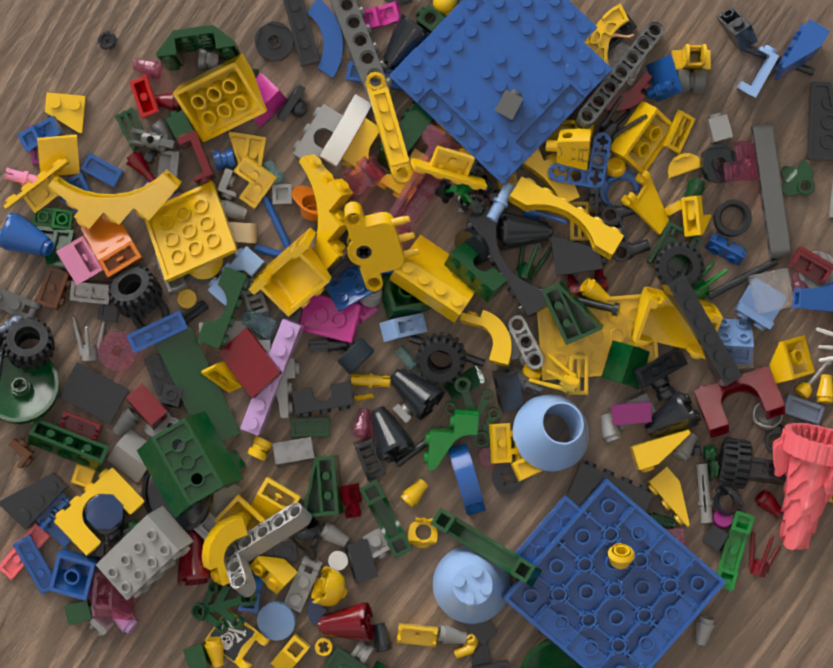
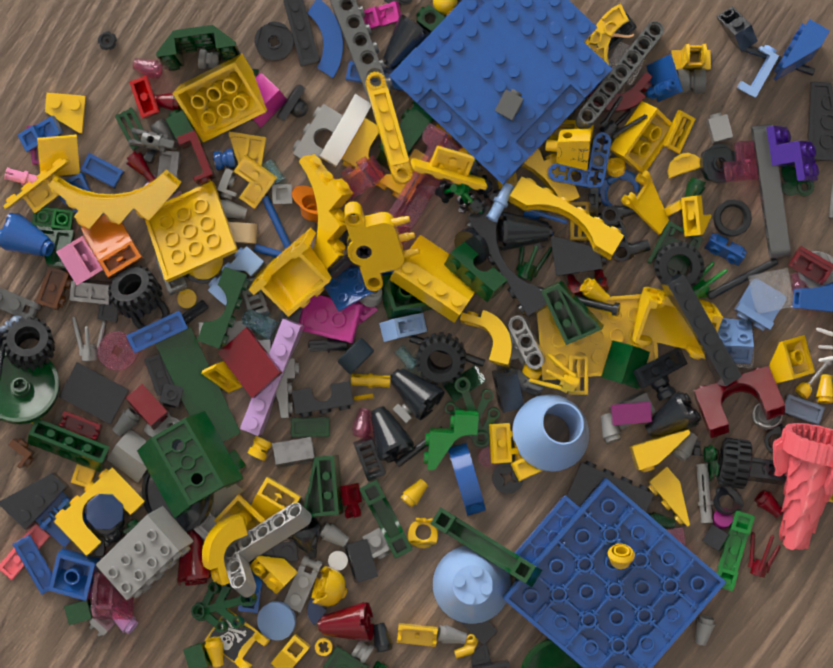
none -> dark purple bracket [766,126,819,182]

